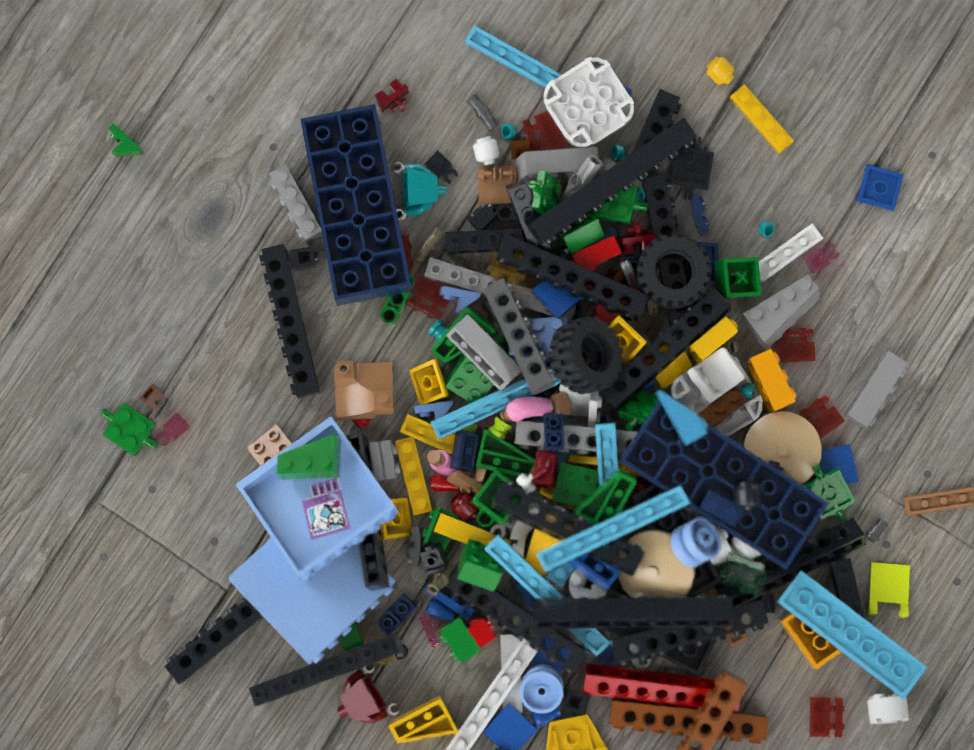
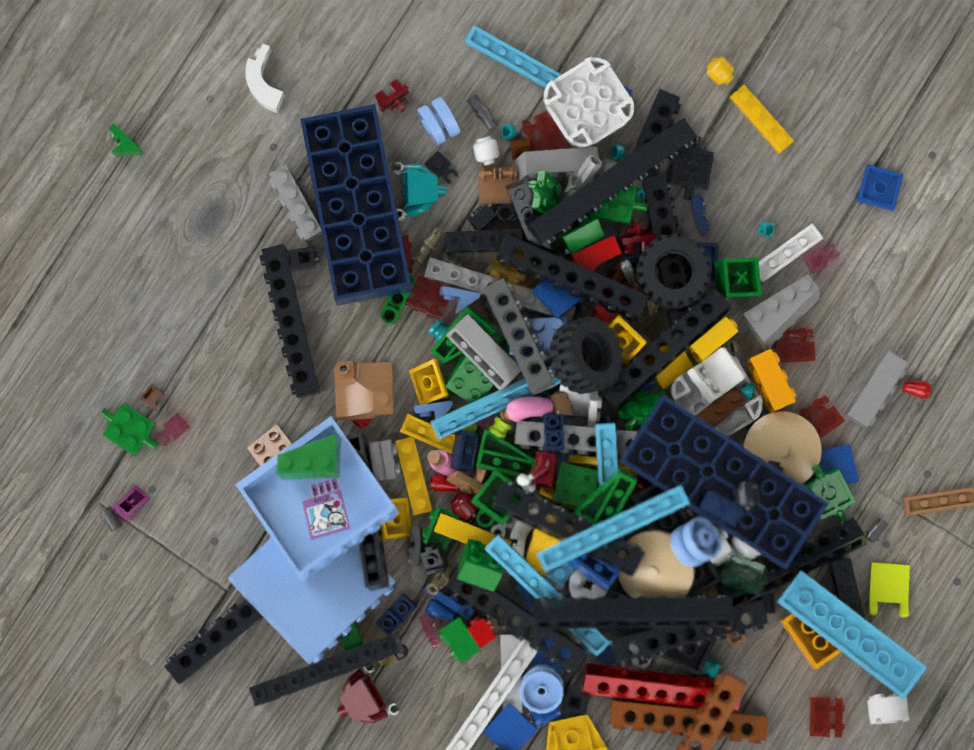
yellow wedge [388,695,459,743] -> none
dark azure slope [656,390,708,445] -> none
none -> dark grey pin [100,506,122,532]
none -> magenta slope [112,485,150,520]
none -> white arch [245,44,285,113]
none -> light blue wheel [417,96,460,146]
none -> teal wheel [701,656,721,679]
none -> red cone [902,380,931,399]

